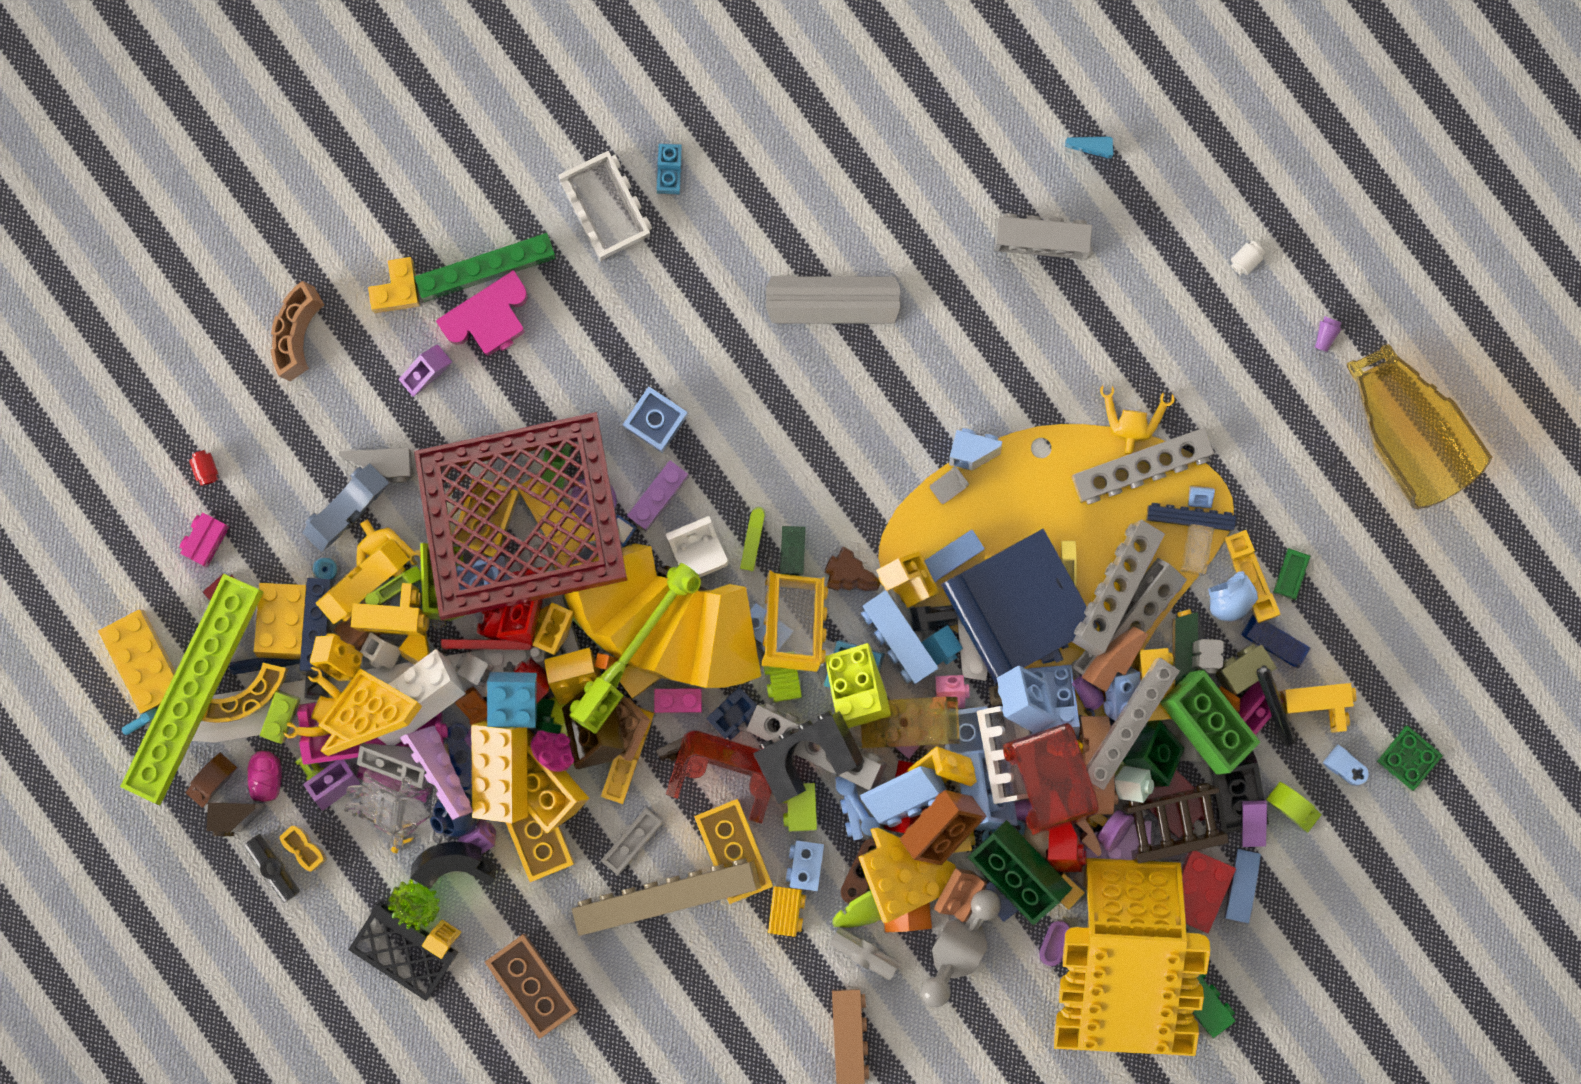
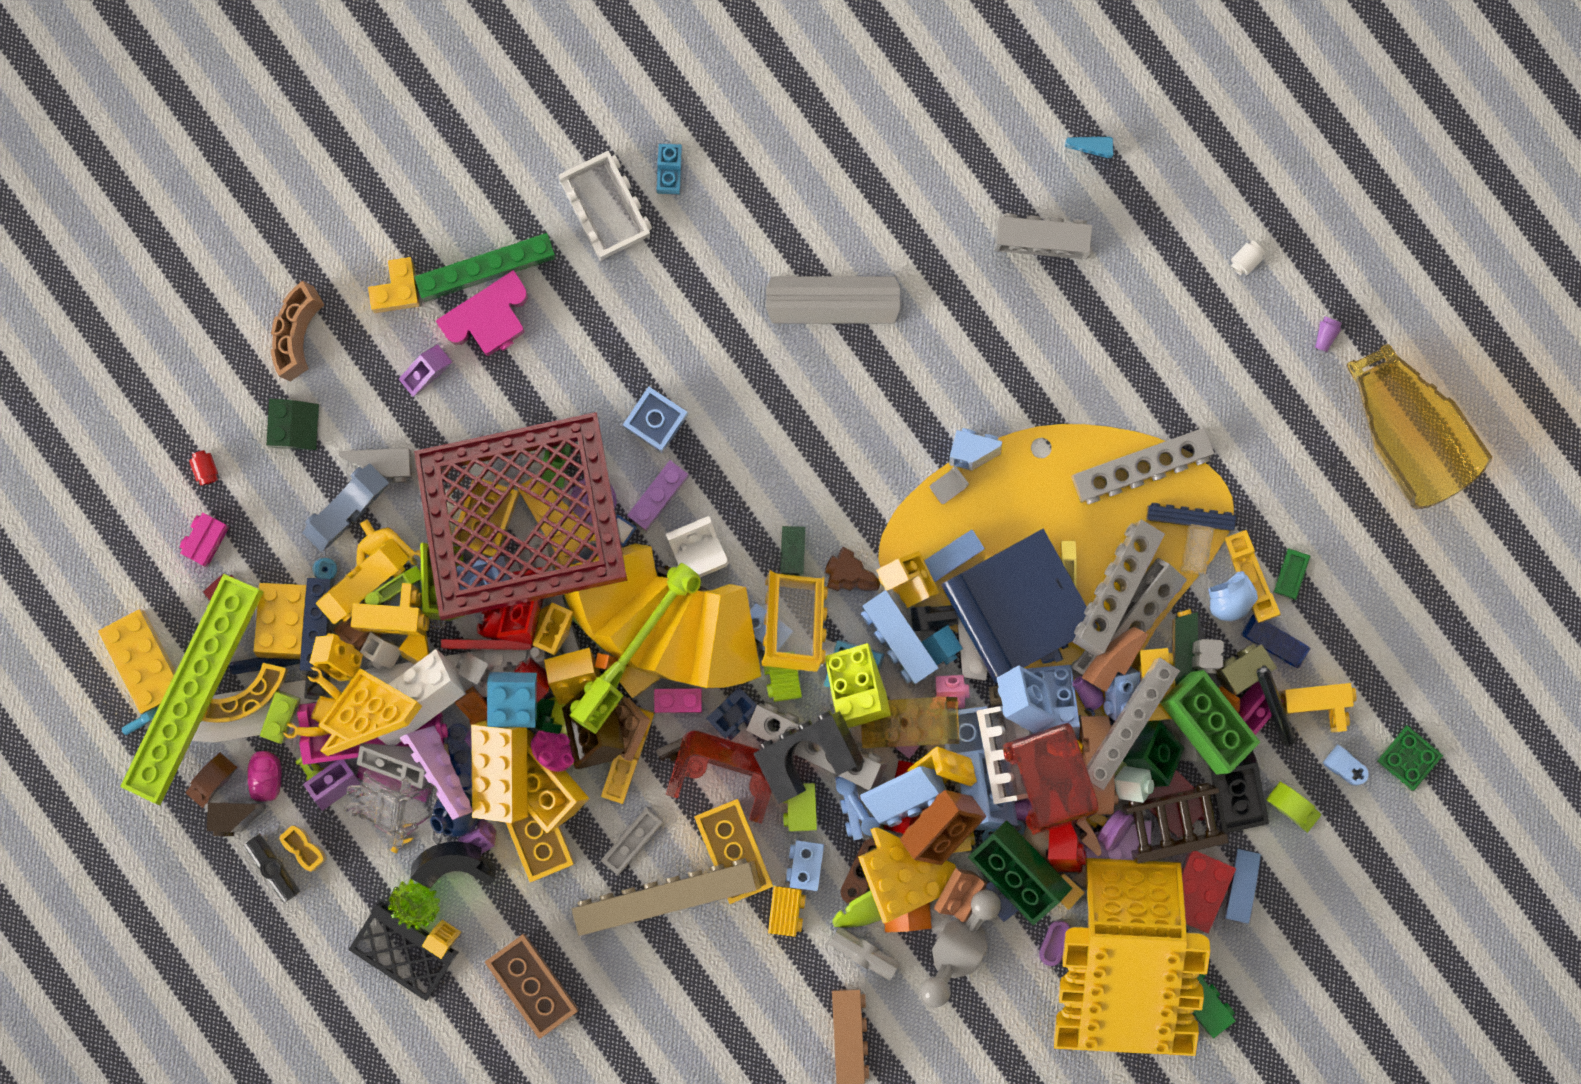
lime piece [740,507,765,571] -> none
yellow piece [1100,385,1174,454] -> none
light blue slope [1188,486,1215,508] -> none
medium lavender tile [1242,800,1267,847] -> none
none -> dark green slope [266,399,319,450]

